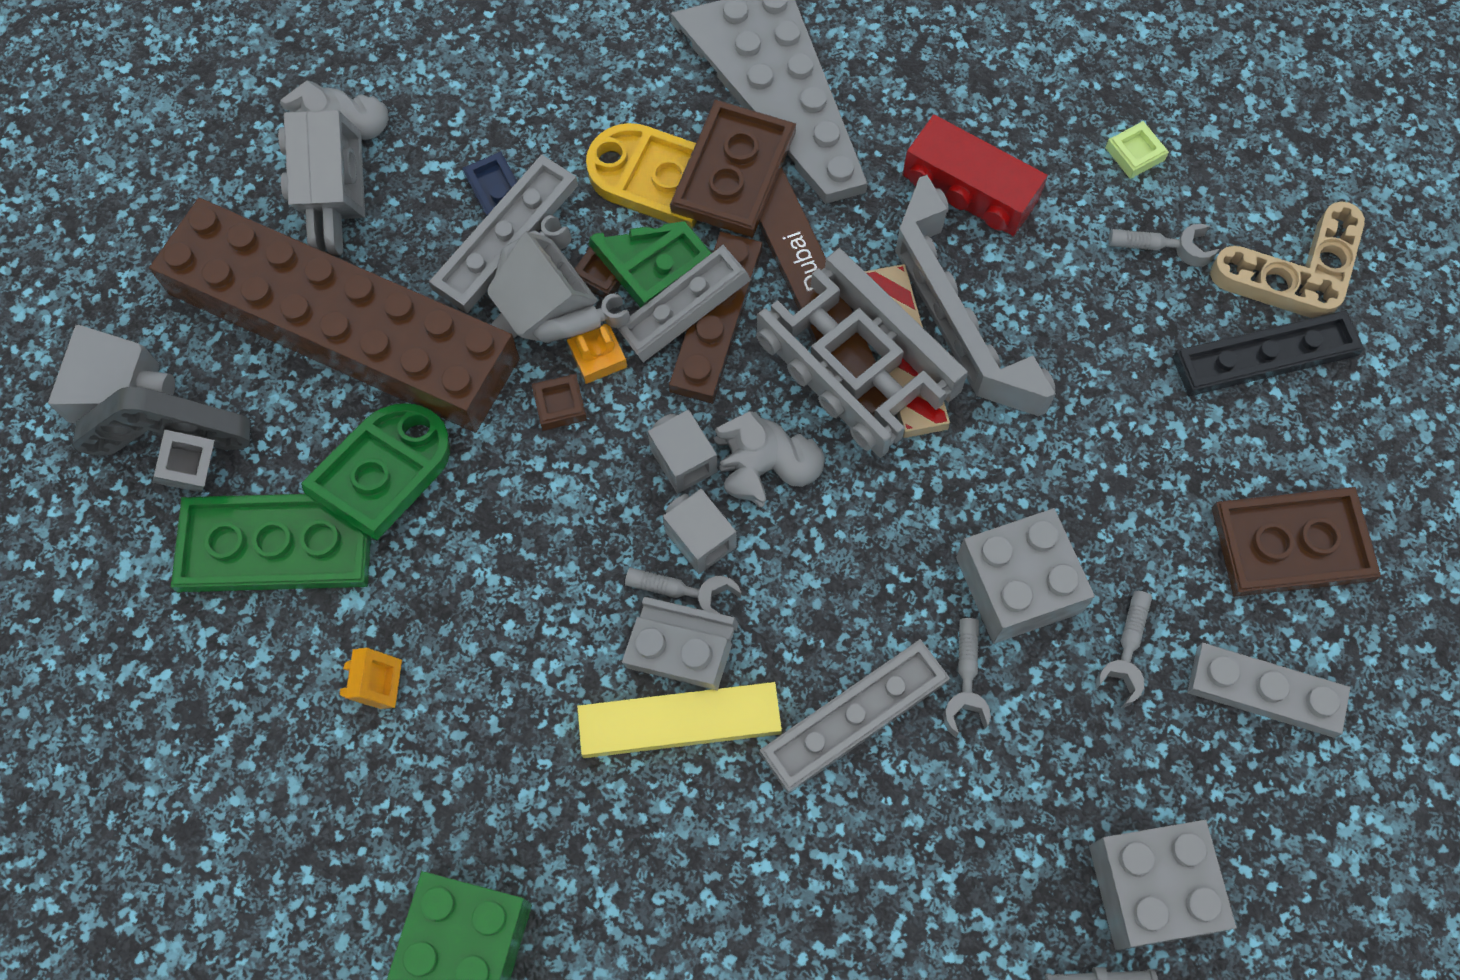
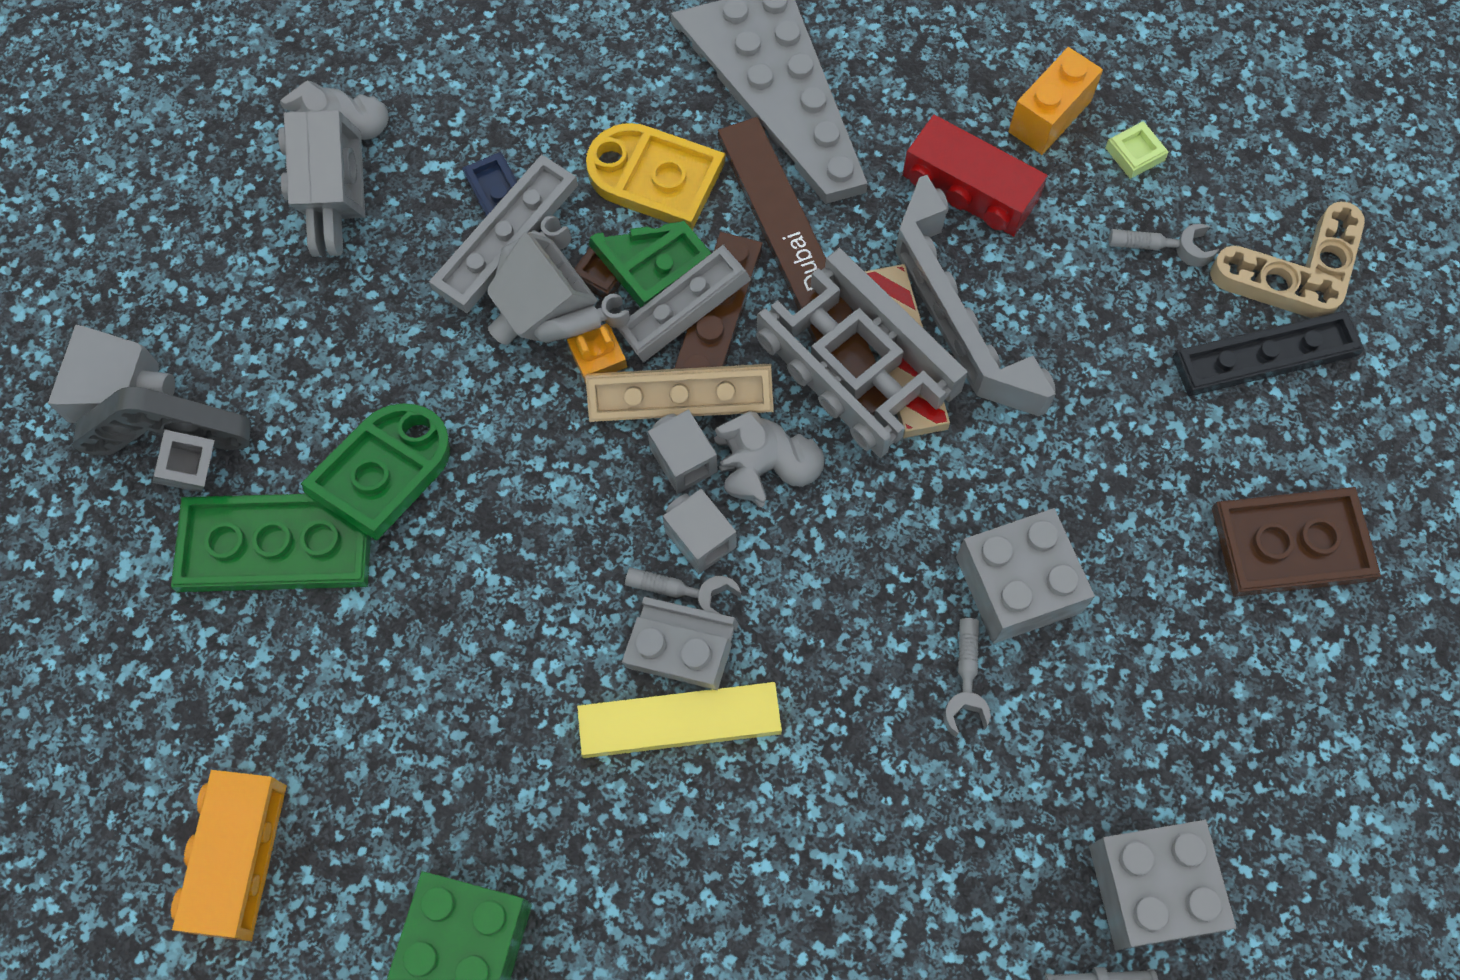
reddish brown brick [149,197,520,433] -> none
light orange tile [339,648,402,709] -> none
reddish brown tile [531,374,587,431] -> none
reddish brown tile [670,99,796,238] -> none
light grey tile [759,639,950,794] -> none
light grey piece [1096,591,1152,708] -> none
light grey plate [1187,643,1350,738] -> none
none -> light orange brick [171,770,287,942]
none -> tan tile [585,364,774,422]
none -> light orange brick [1008,47,1103,155]

